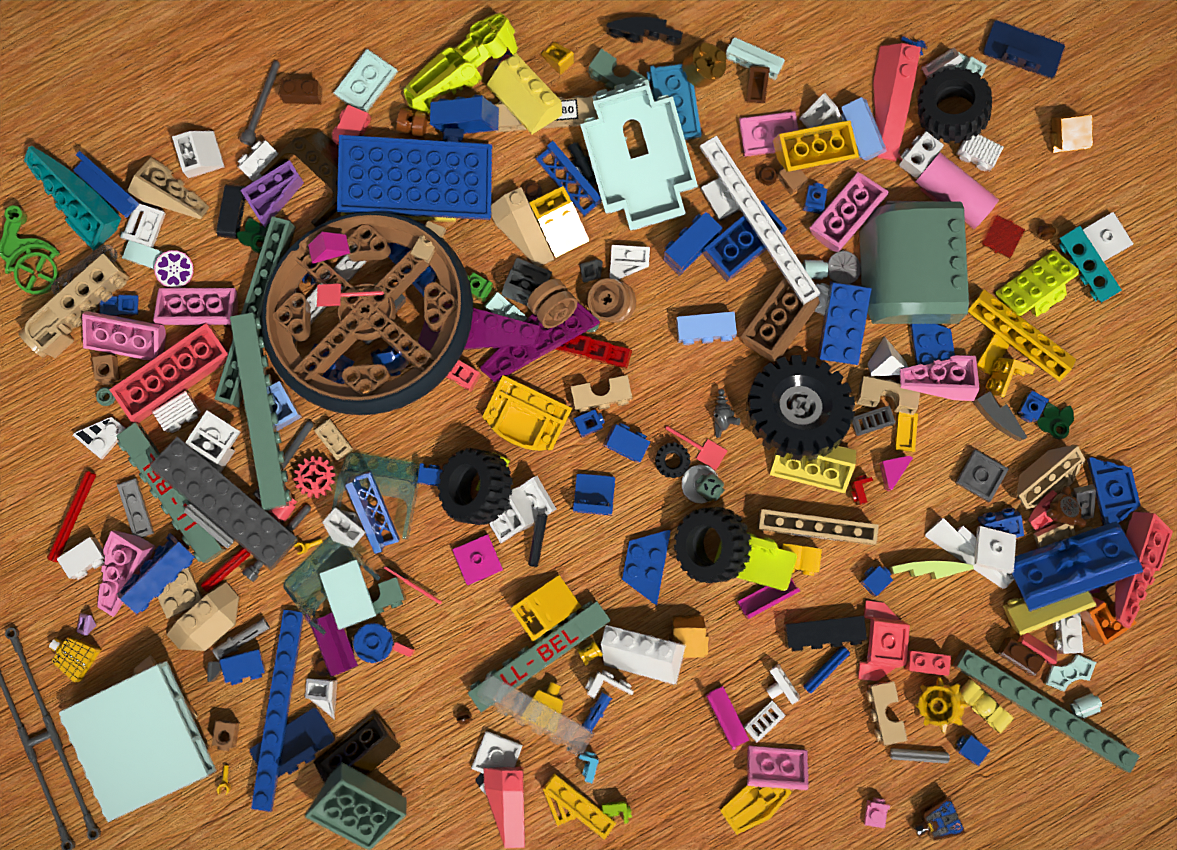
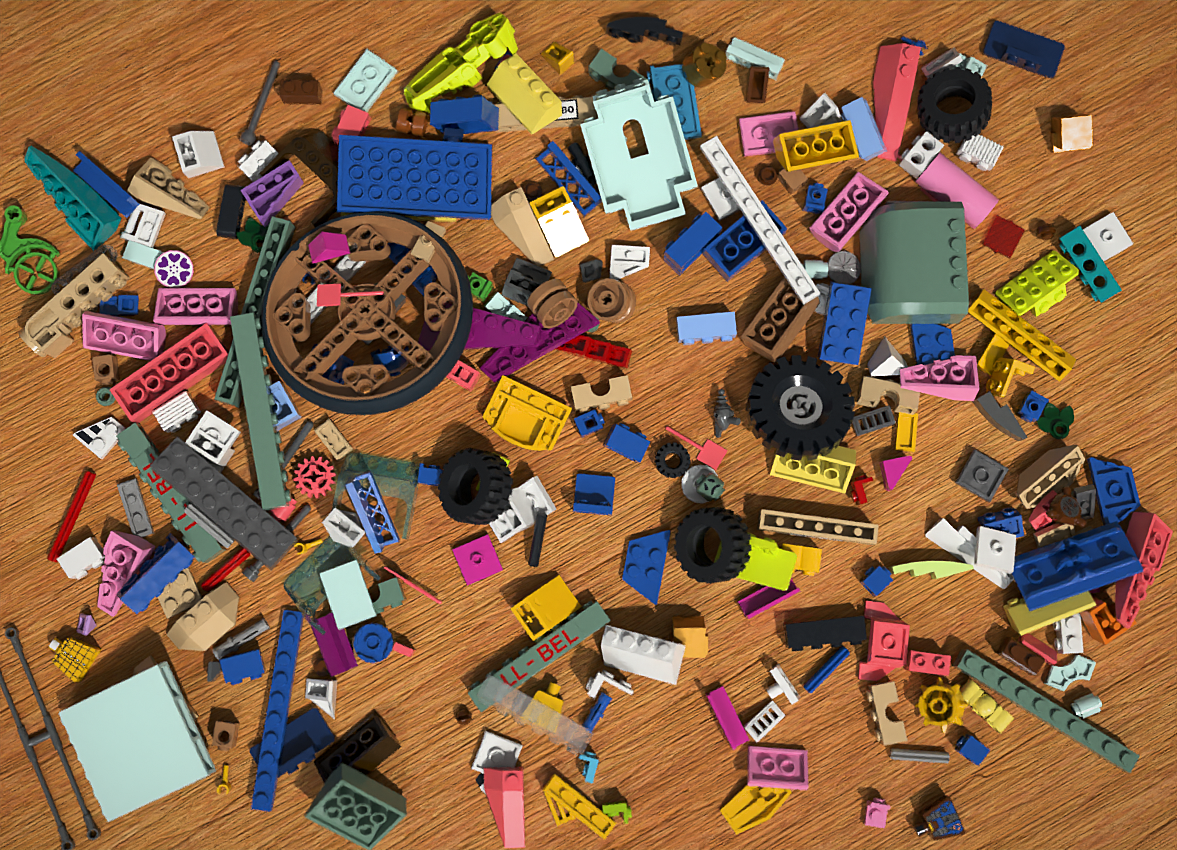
yellow bush [577,641,603,665] -> none

